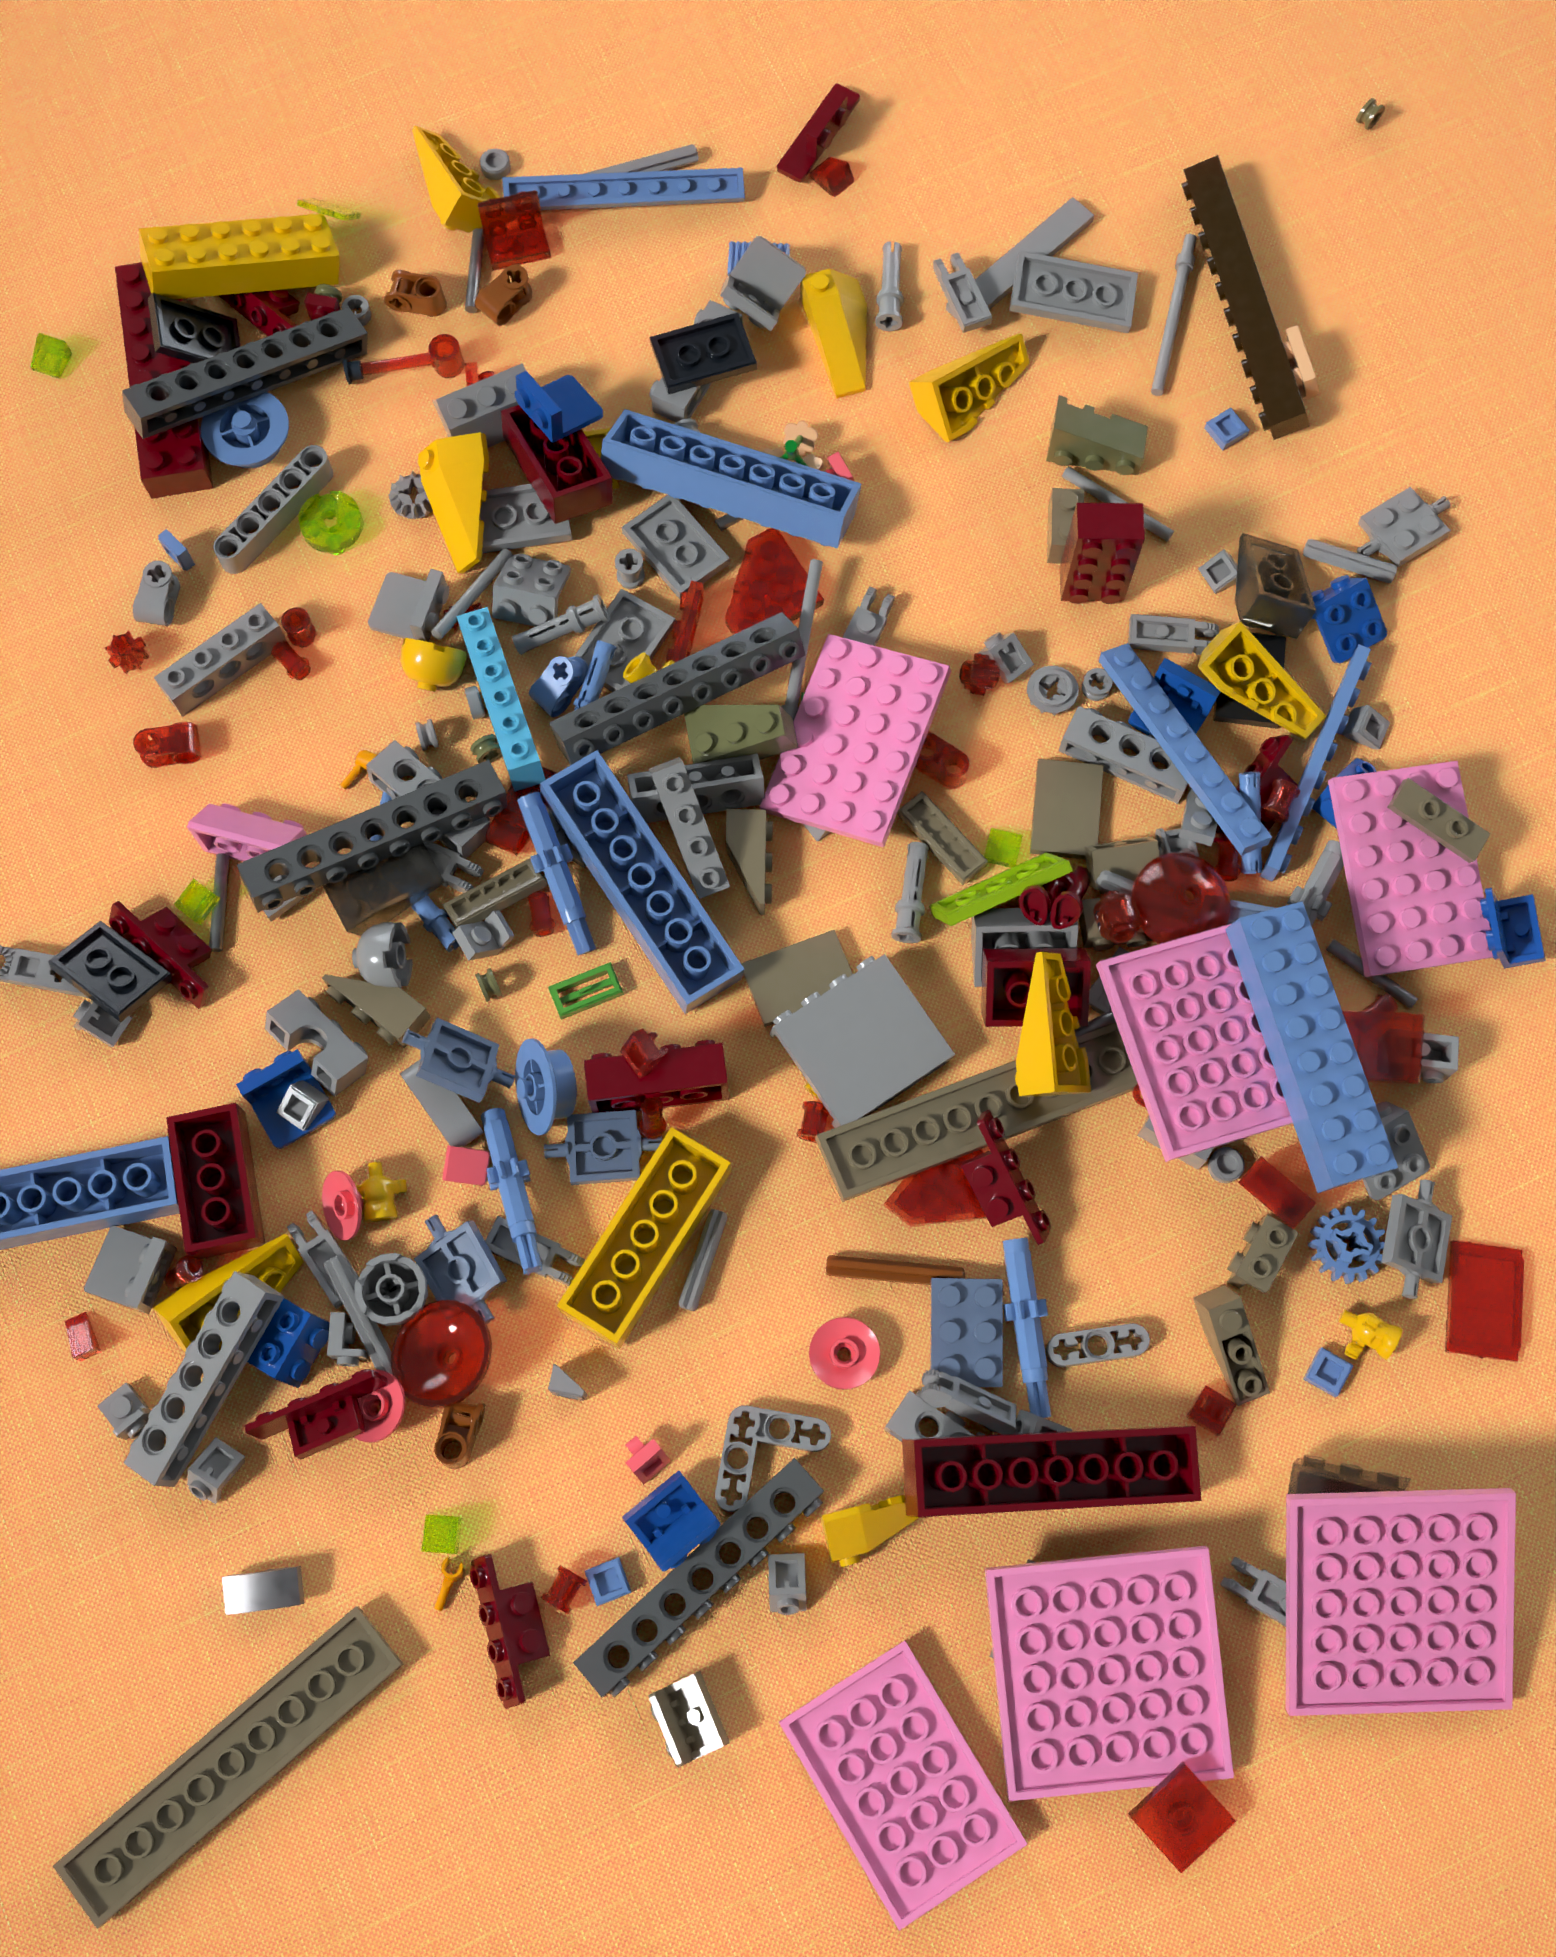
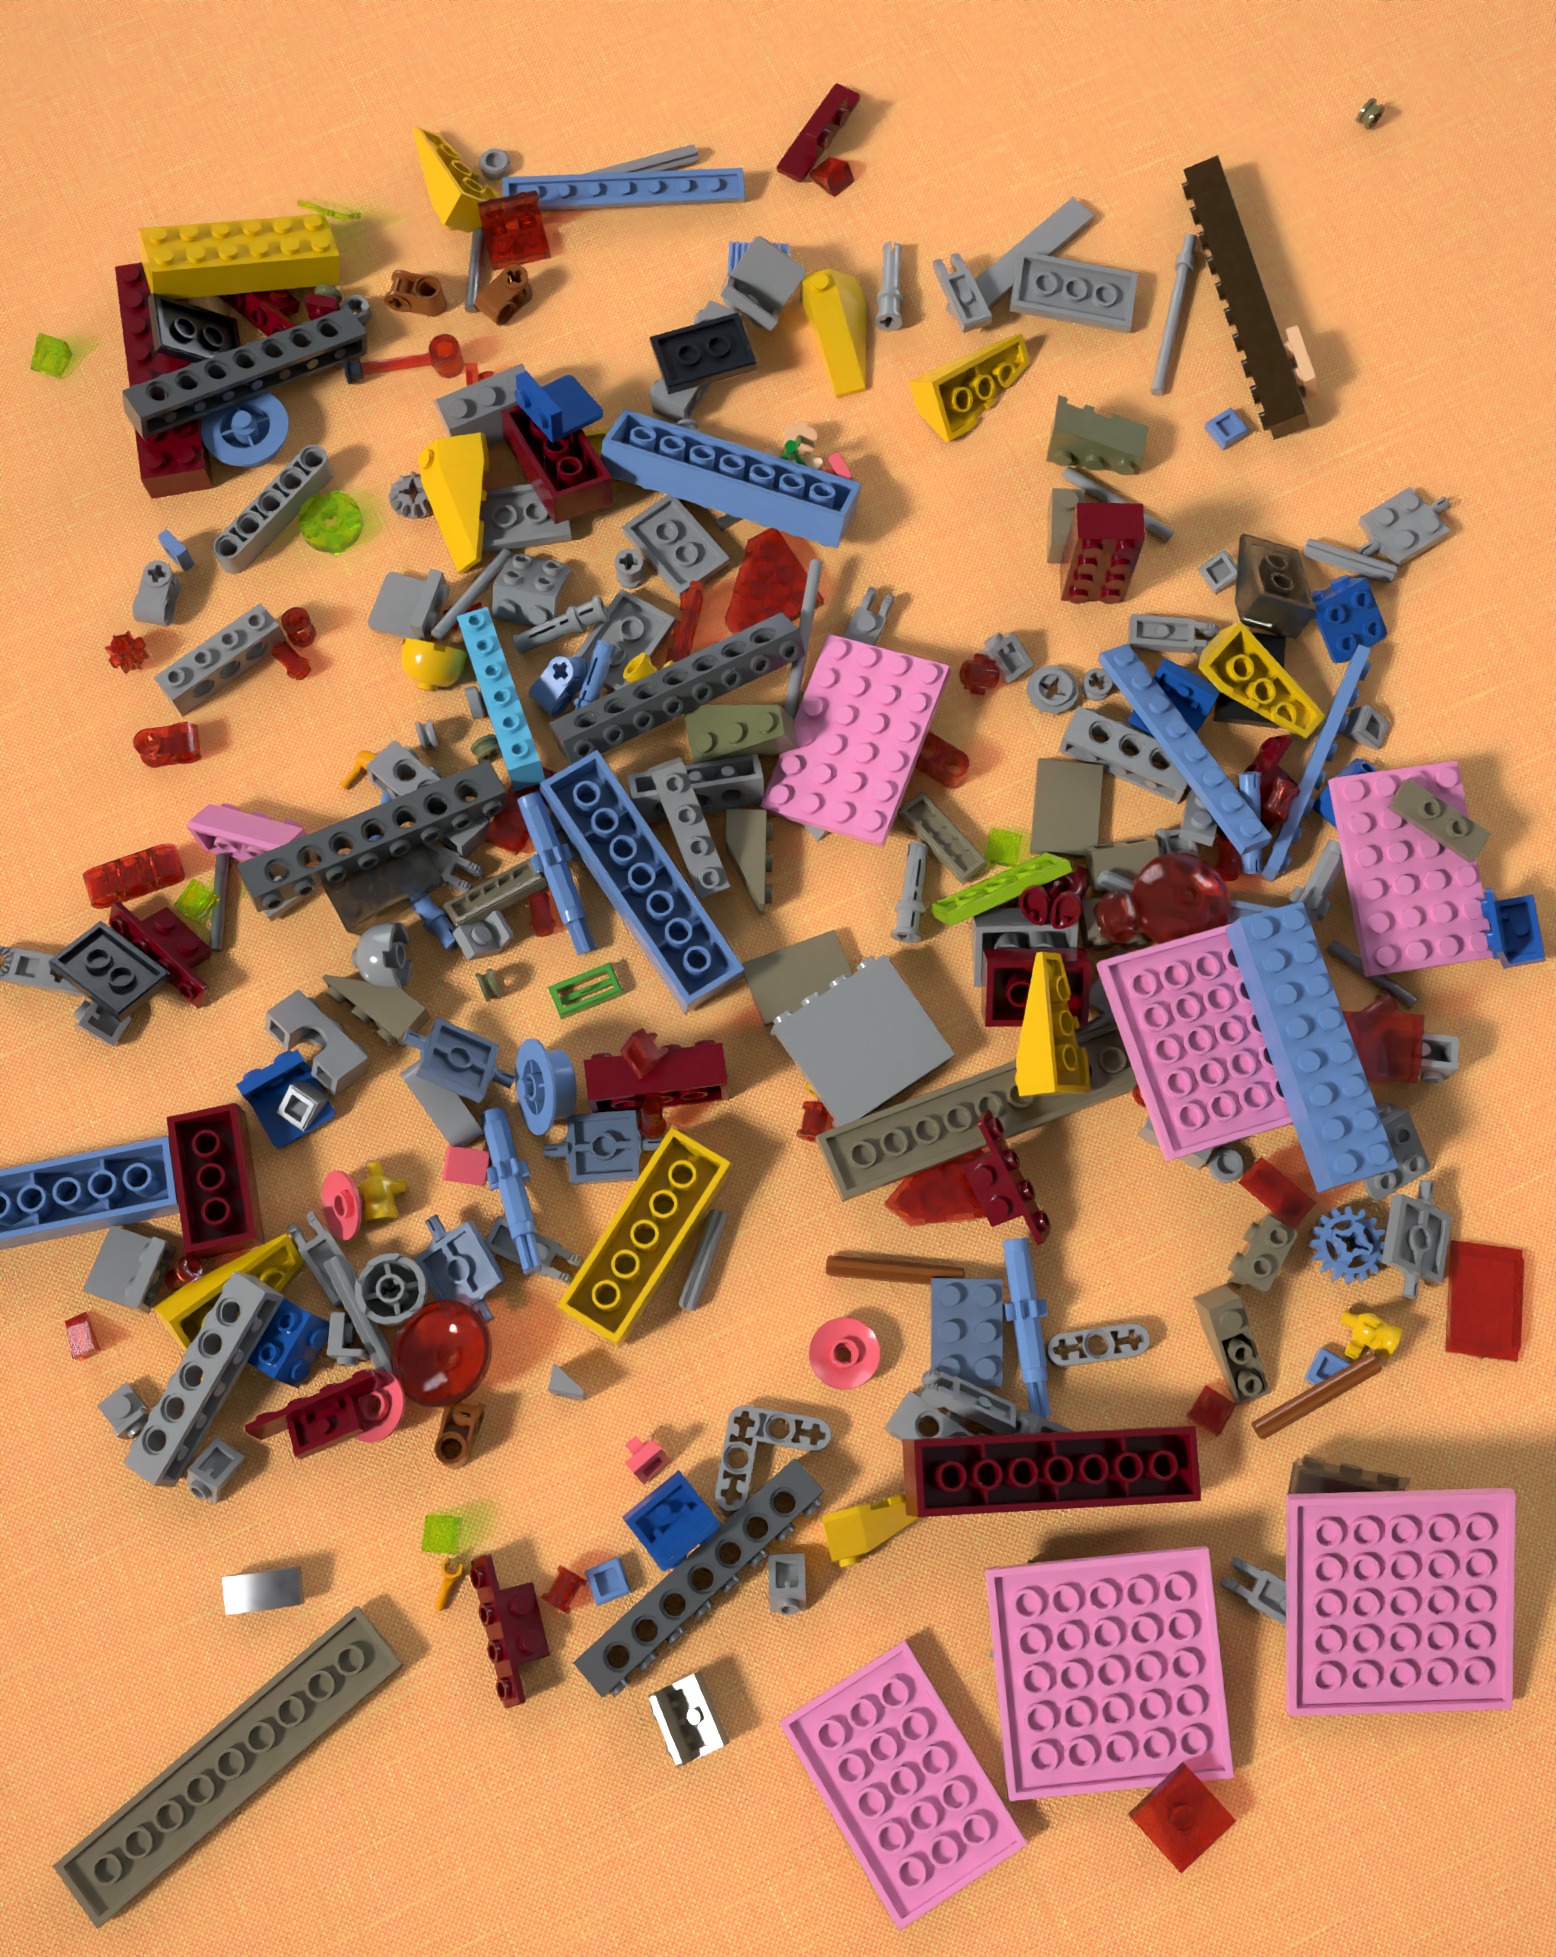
none -> clear red beam [82,843,185,909]
none -> dark orange axle [1252,1354,1383,1440]

